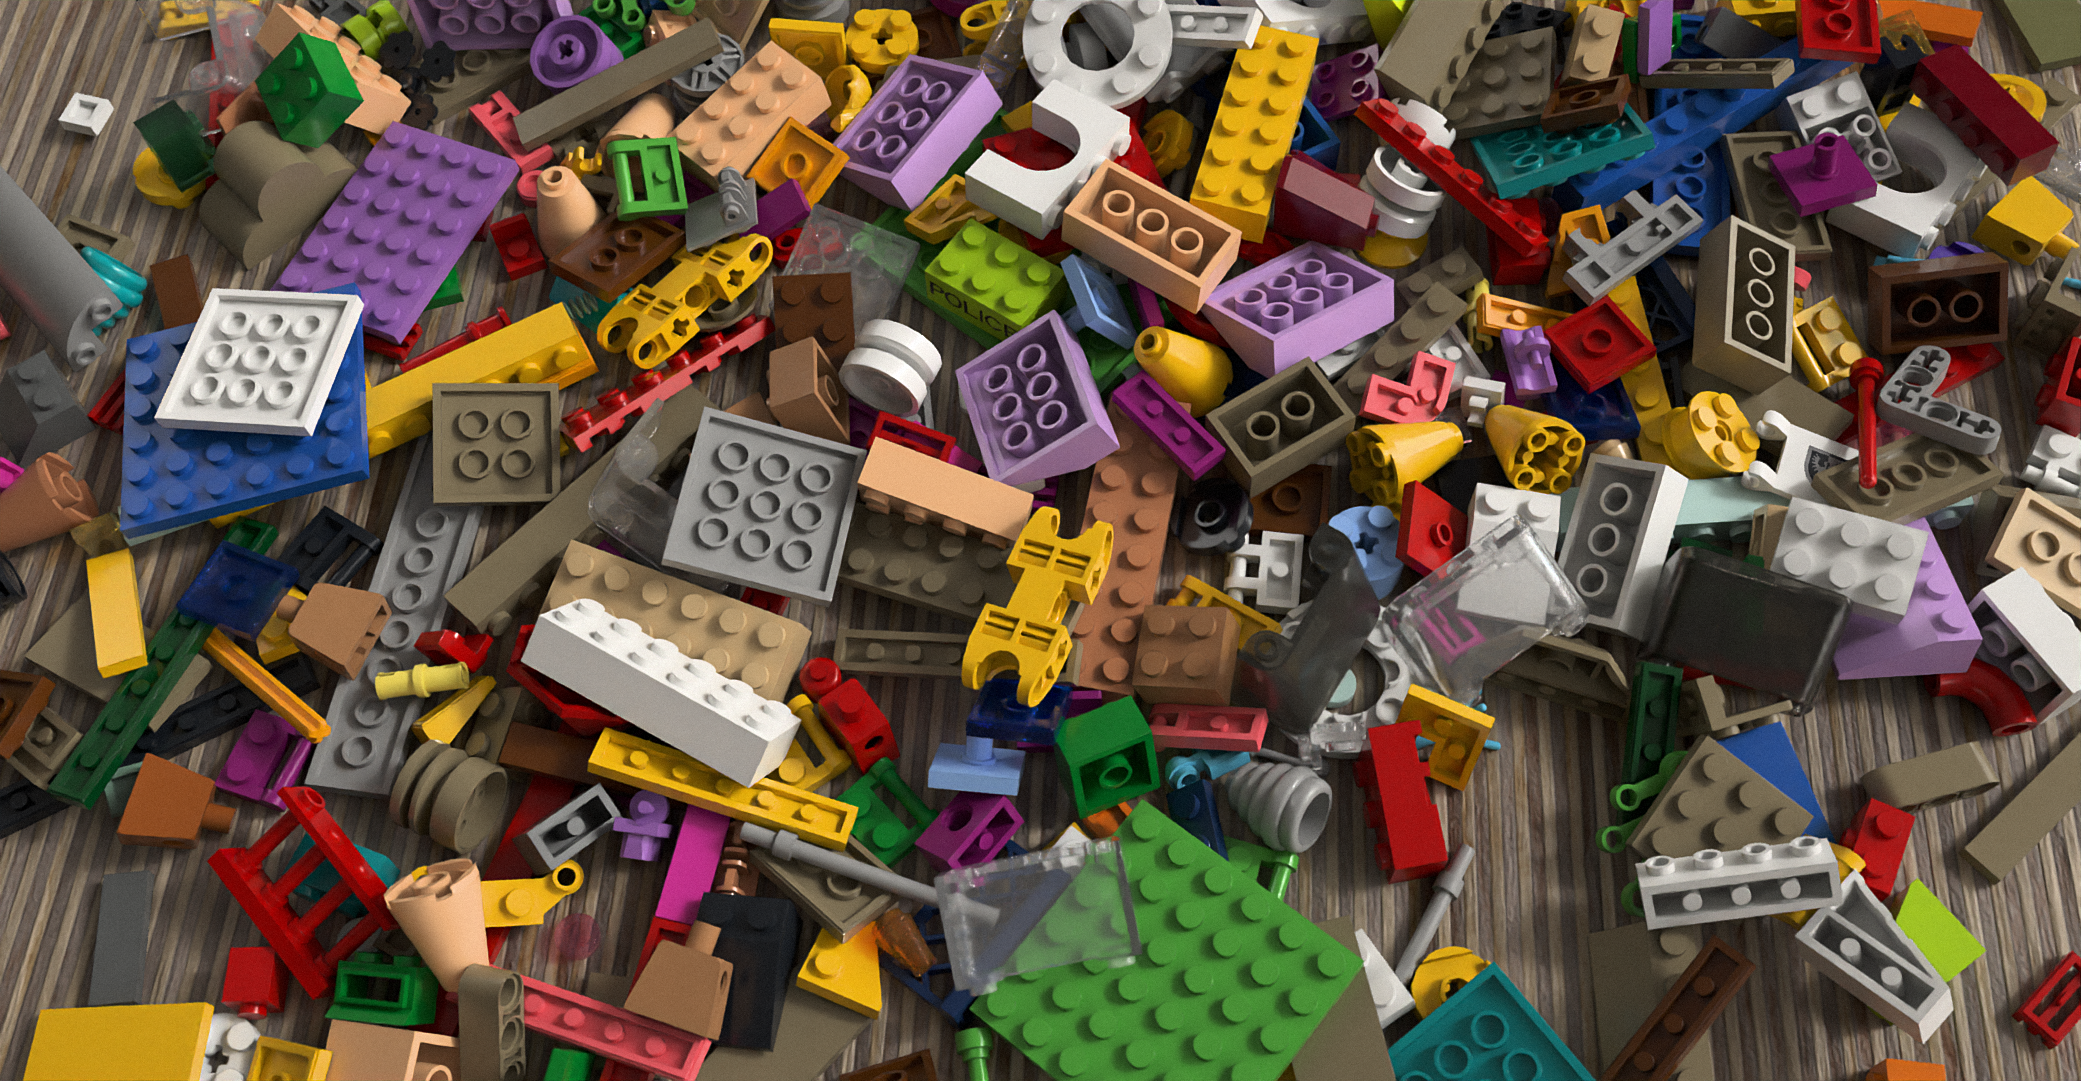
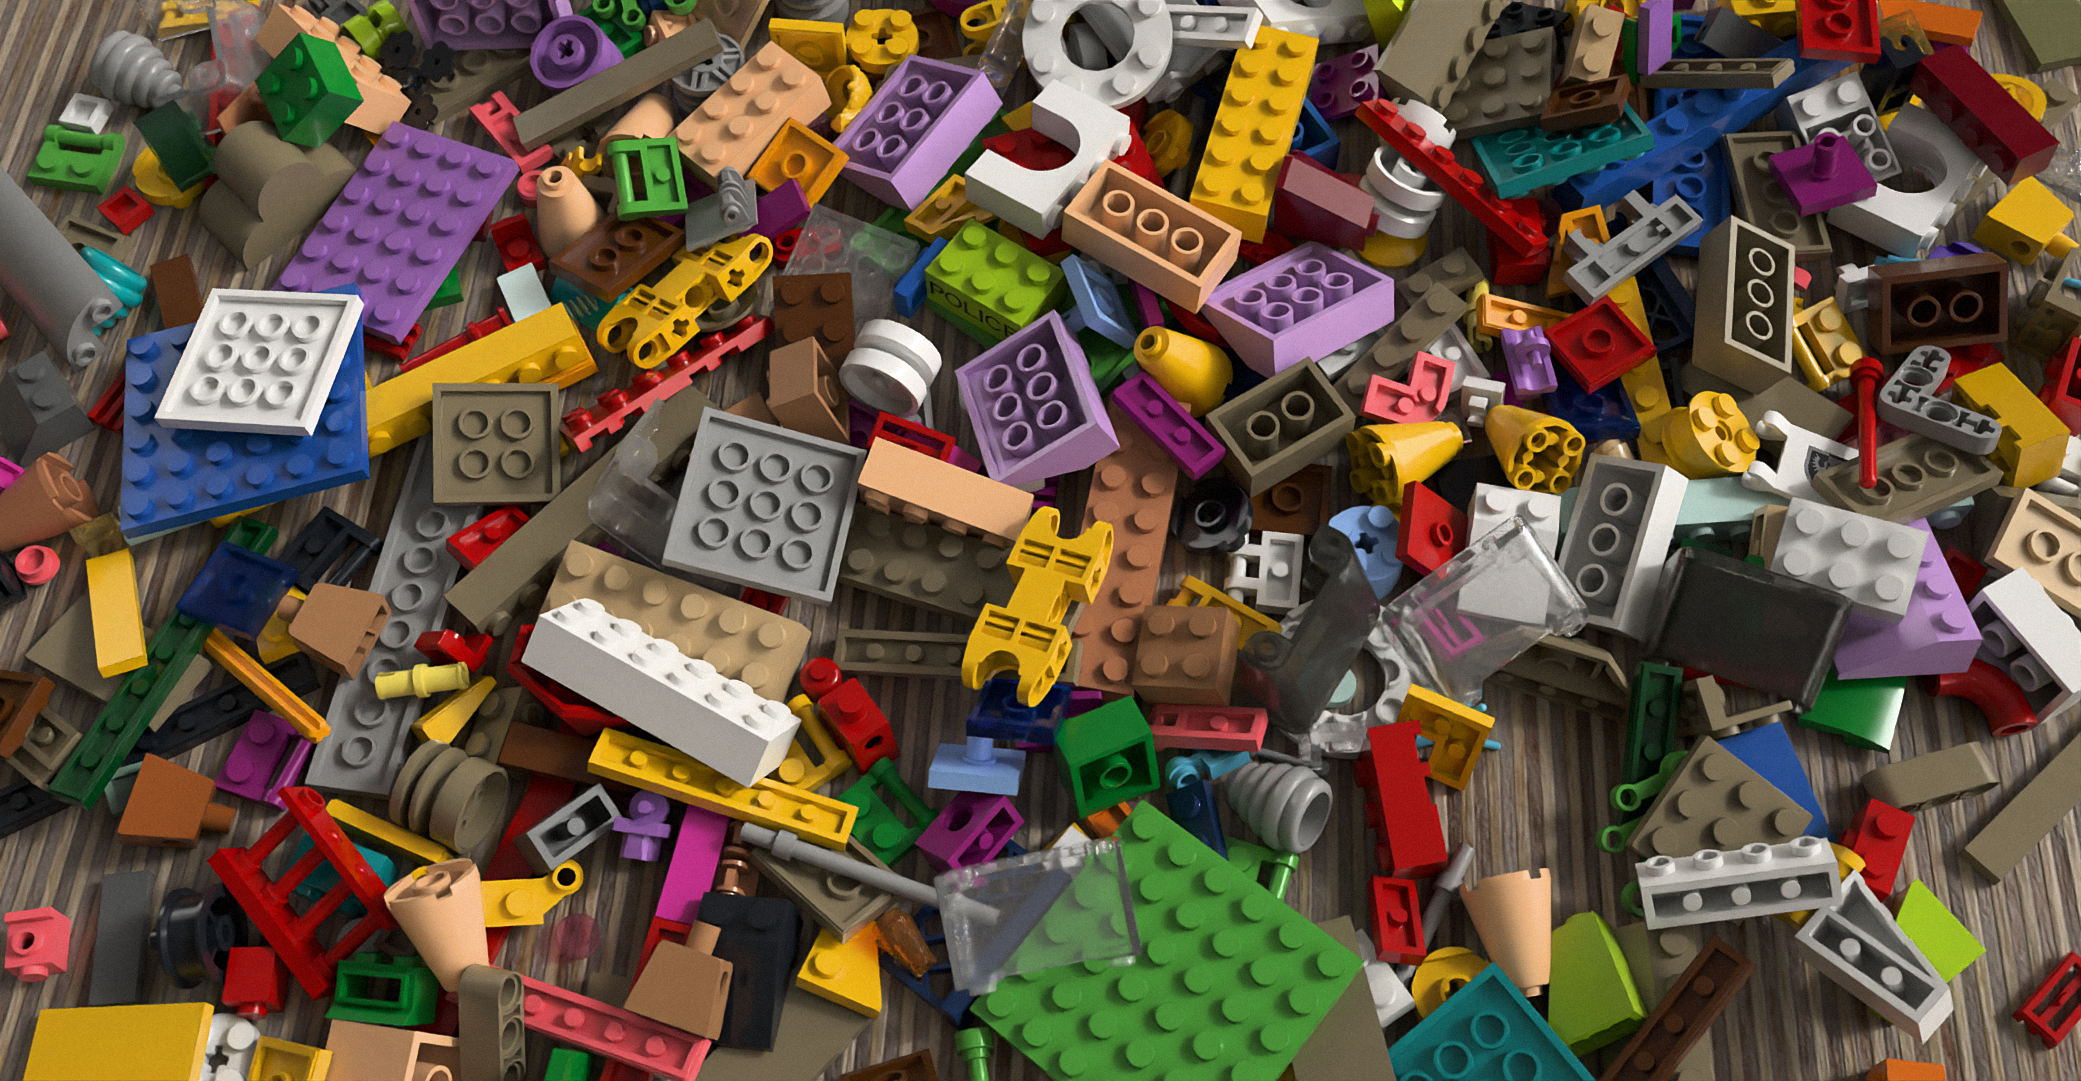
none -> coral brick [4,907,71,982]
none -> coral plate [15,545,60,585]
none -> bright green plate [27,124,125,195]
none -> light grey piece [89,30,185,110]
none -> red plate [96,185,155,235]
none -> black wheel [150,883,249,990]
none -> yellow tile [325,799,455,866]
none -> red plate [445,505,530,572]
none -> light aqua tile [497,262,552,323]
none -> blue plate [893,236,949,319]
none -> red plate [1366,874,1427,966]
none -> light nougat cone [1458,868,1551,998]
none -> lime slope [1548,911,1649,1058]
none -> green slope [1798,645,1908,754]
none -> white tile [1833,263,1875,315]
none -> red plate [1943,545,1988,600]
none -> yellow wedge [1950,362,2071,489]

